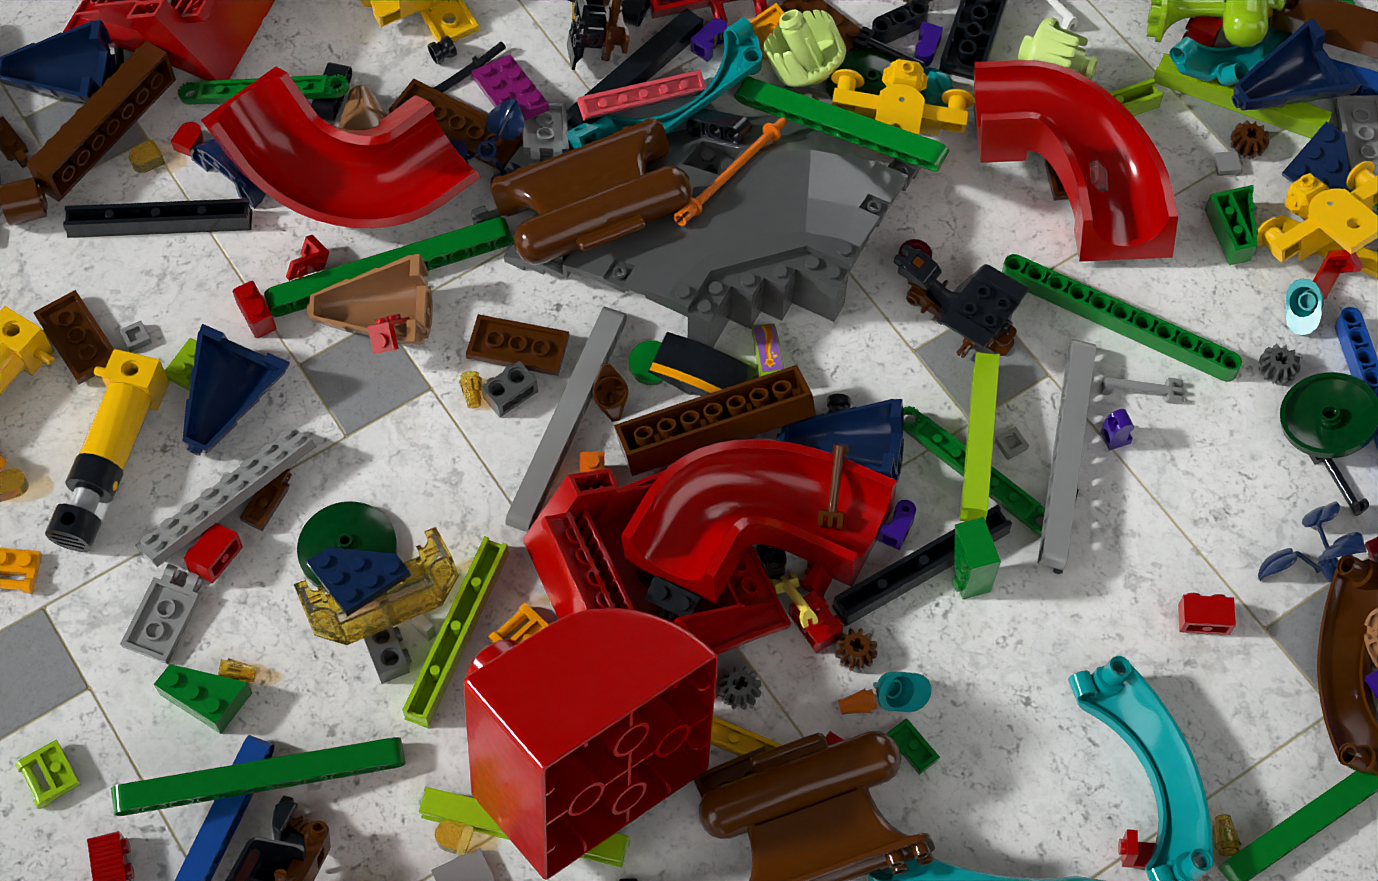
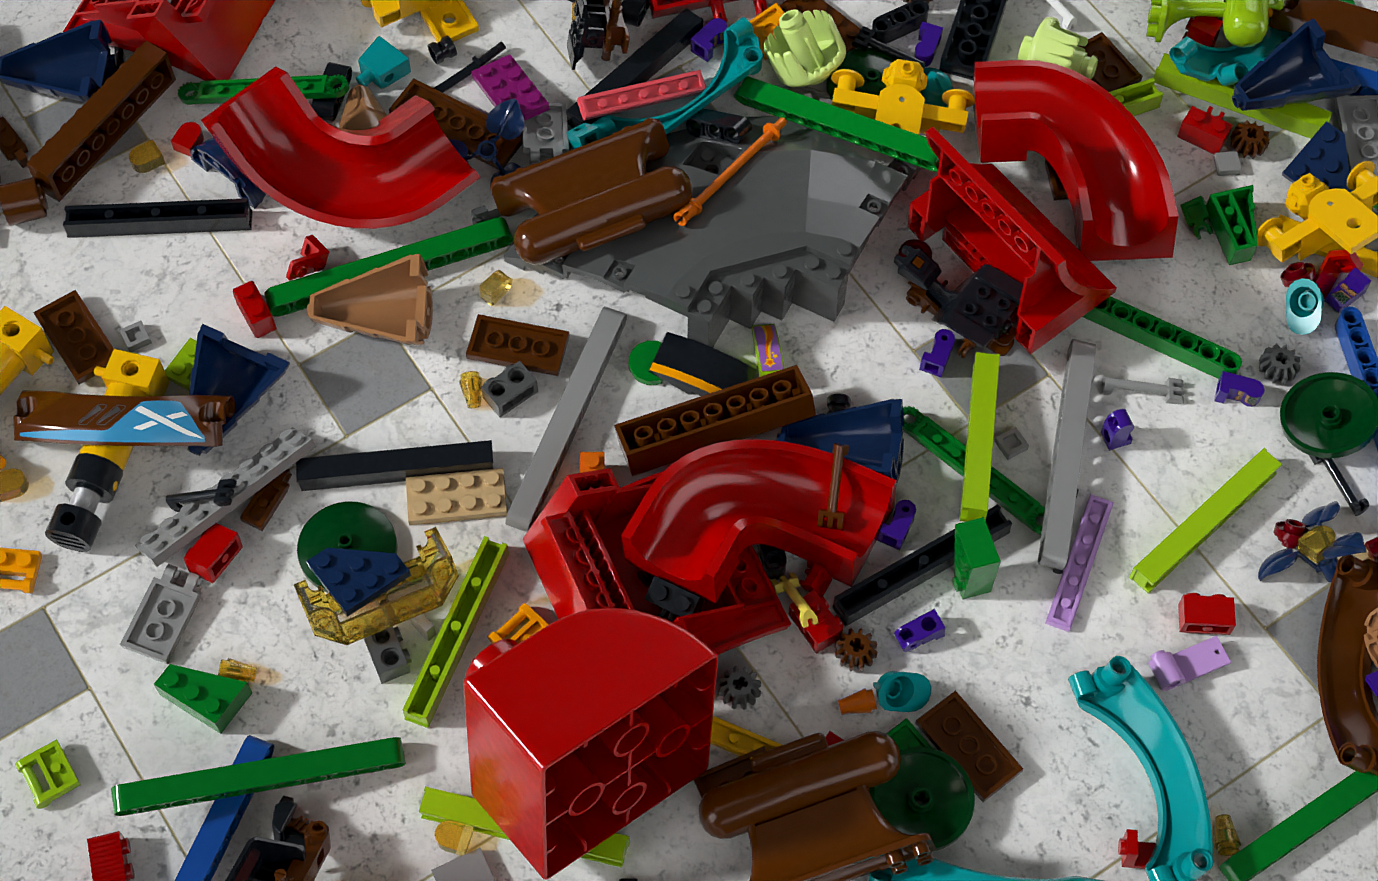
bracket [367,314,410,354] -> none
reddish brown hat [593,363,629,422] -> none
clear tile [1089,160,1109,192] -> none
none -> reddish brown panel [13,390,235,447]
none -> black hinge [166,479,237,512]
none -> black tile [296,440,494,491]
none -> teal torso [356,36,411,89]
none -> tan plate [406,468,507,526]
none -> clear yellow piece [480,270,512,306]
none -> dark green dish [869,747,975,851]
none -> dark purple leg [894,609,945,652]
none -> red slope [907,127,1117,355]
none -> reddish brown plate [915,690,1023,802]
none -> dark purple leg [919,329,955,378]
none -> lavender tile [1045,494,1114,632]
none -> reddish brown tile [1077,32,1143,92]
none -> lime tile [1129,448,1282,593]
none -> lavender door [1148,636,1231,691]
none -> red brick [1177,106,1233,154]
none -> green plate [1180,196,1213,239]
none -> dark purple leg [1214,371,1265,407]
none -> dark red plate [1273,519,1312,549]
none -> dark red plate [1280,262,1316,287]
none -> clear yellow piece [1298,526,1335,563]
none -> dark purple leg [1324,267,1371,313]

